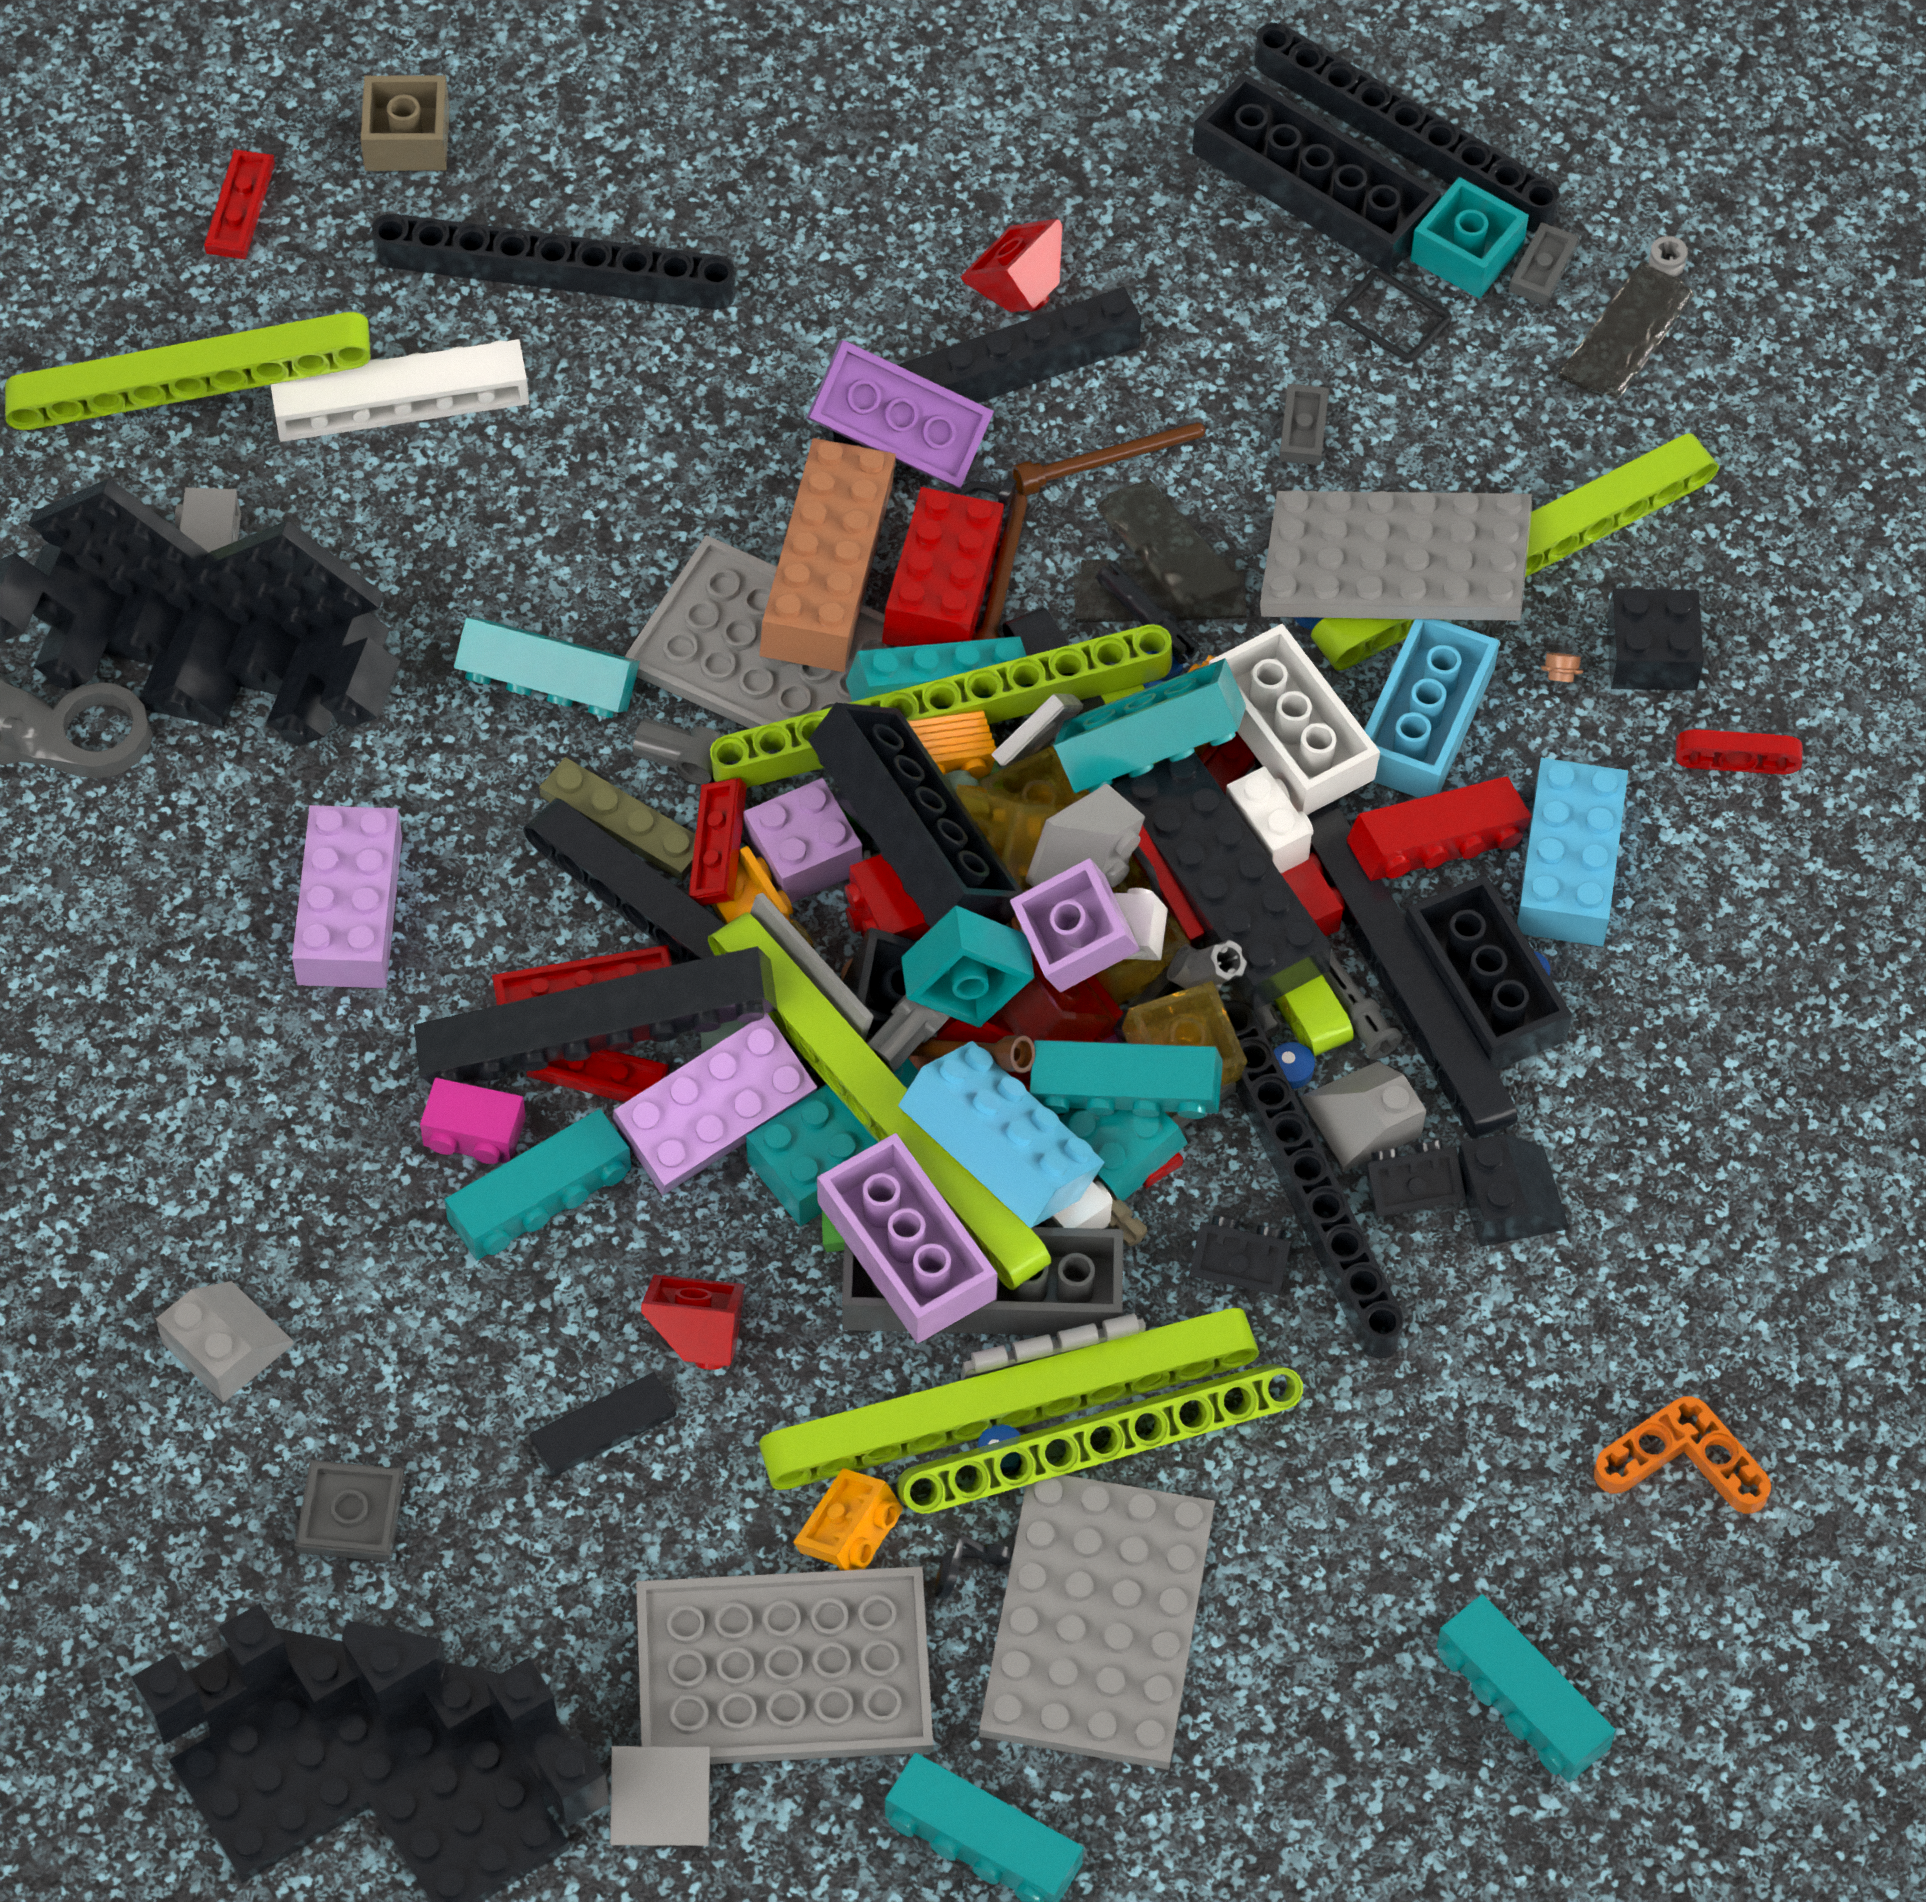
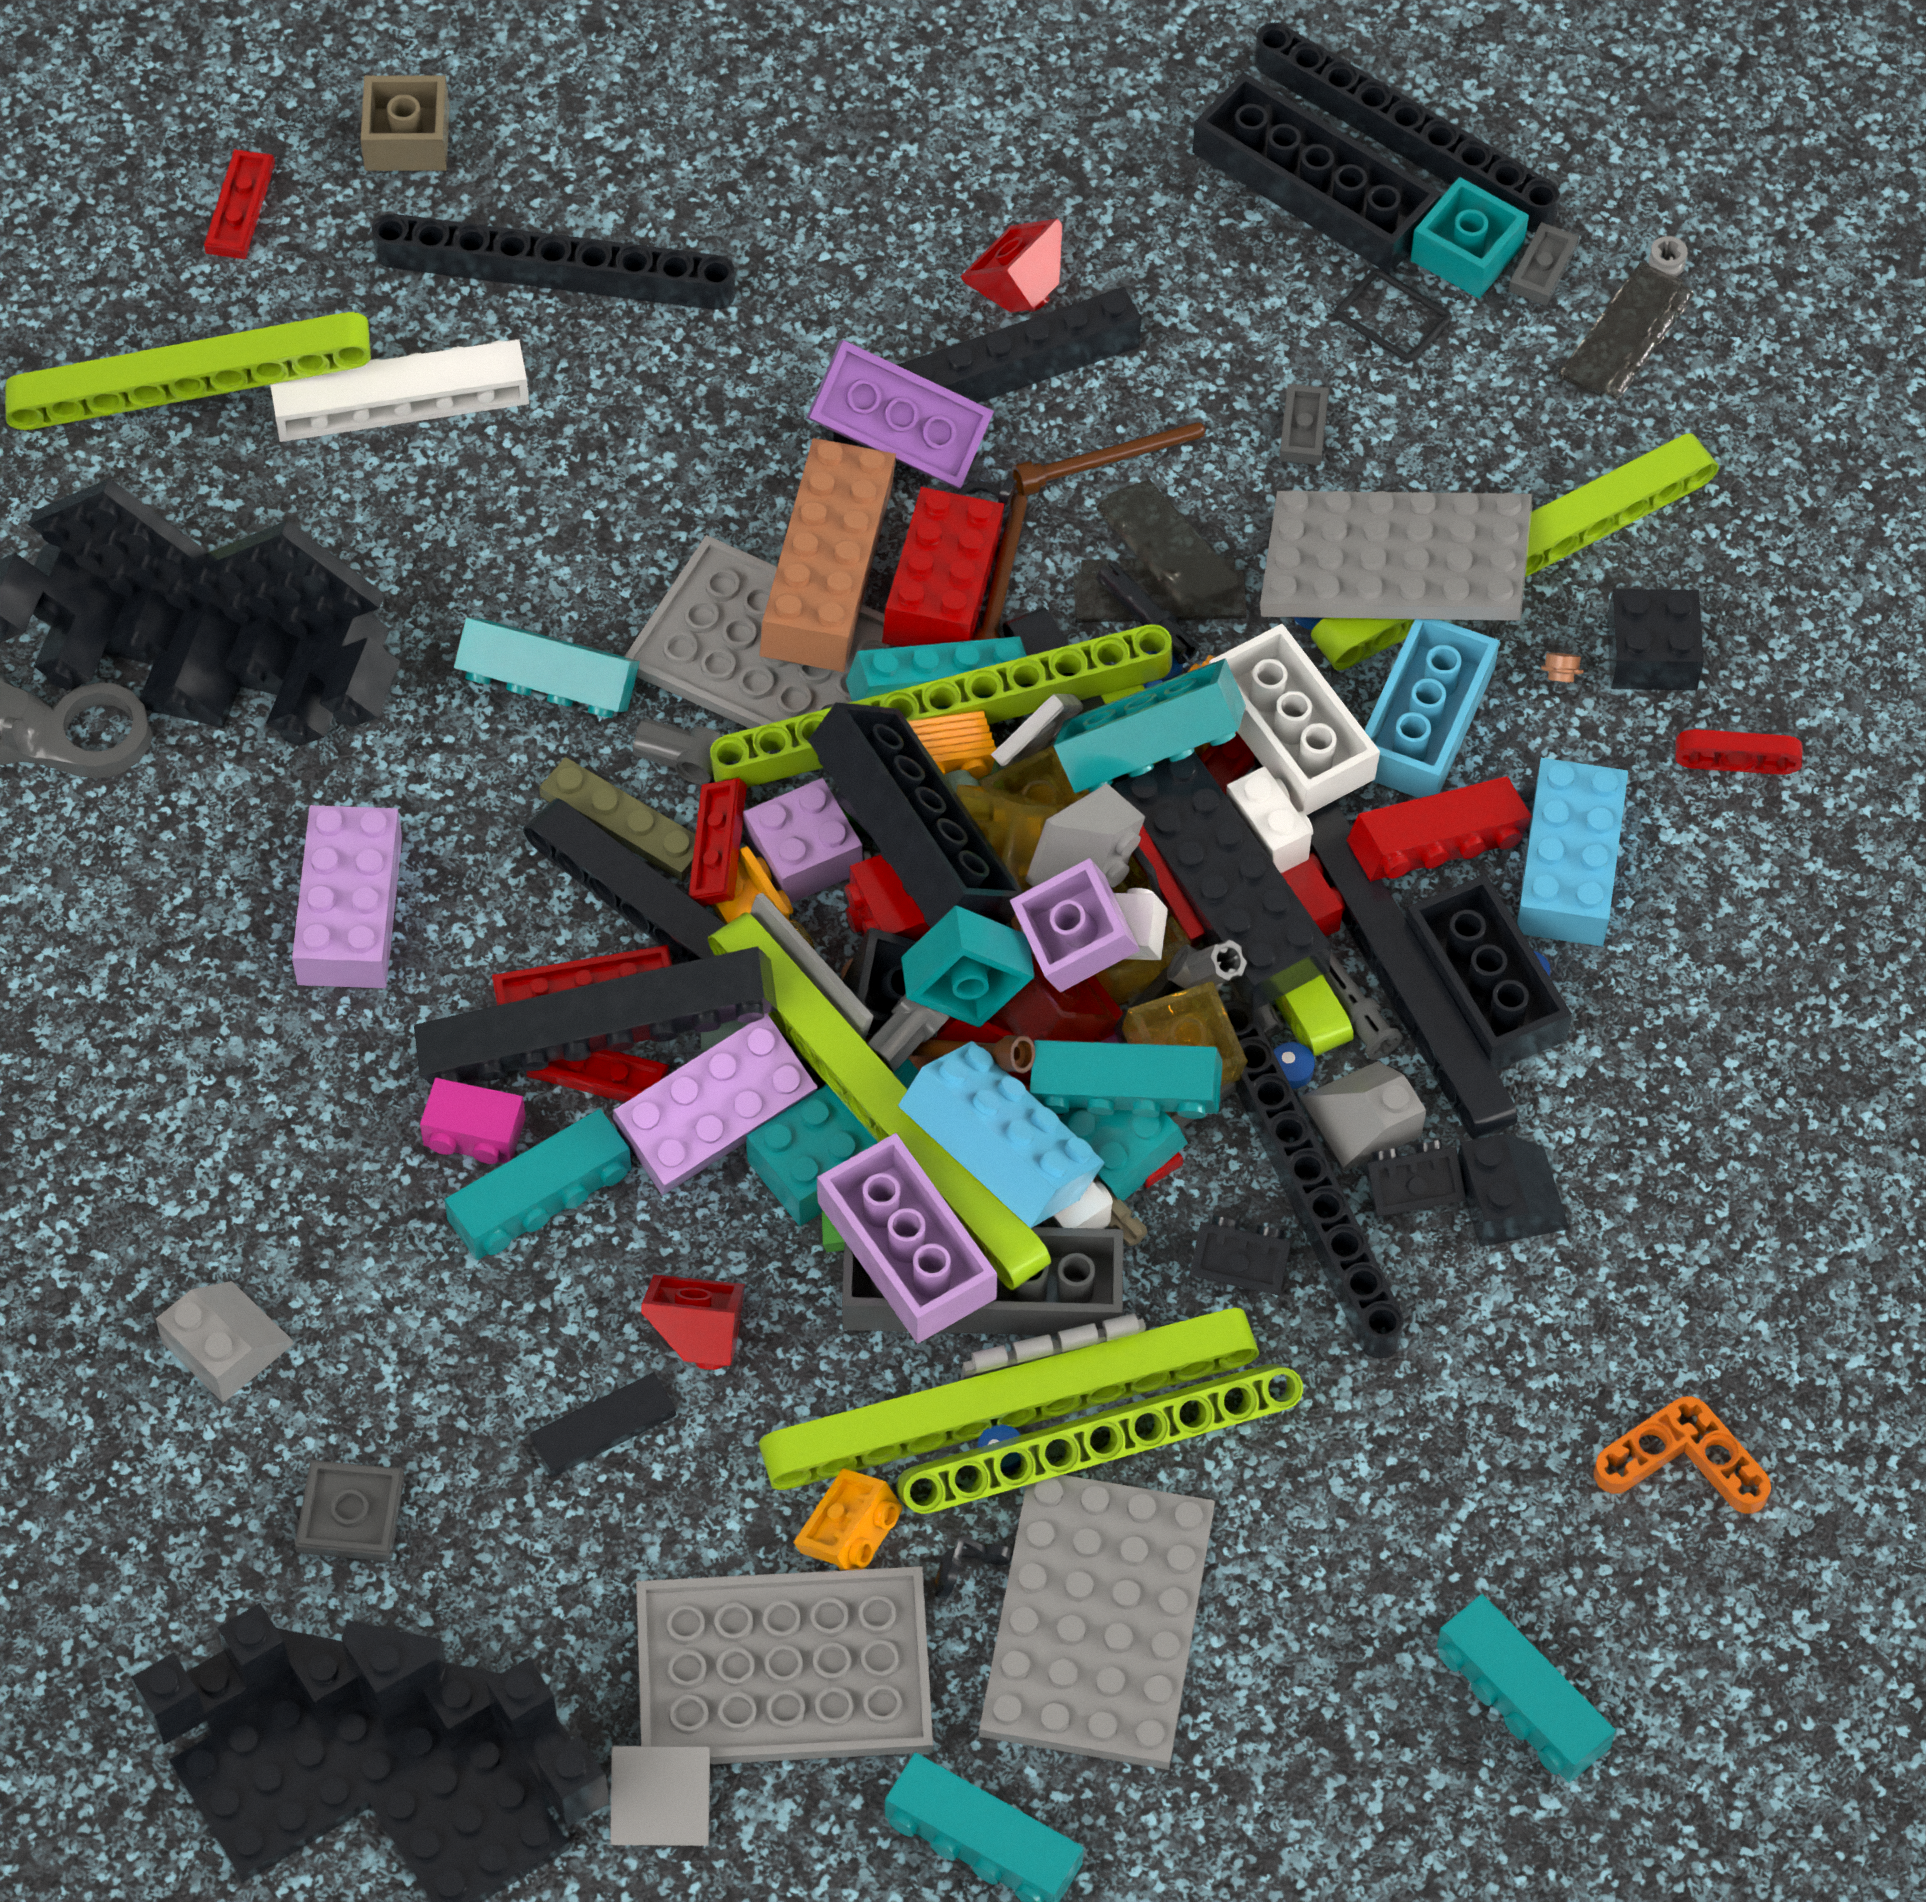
light grey brick [175,487,241,552] -> none

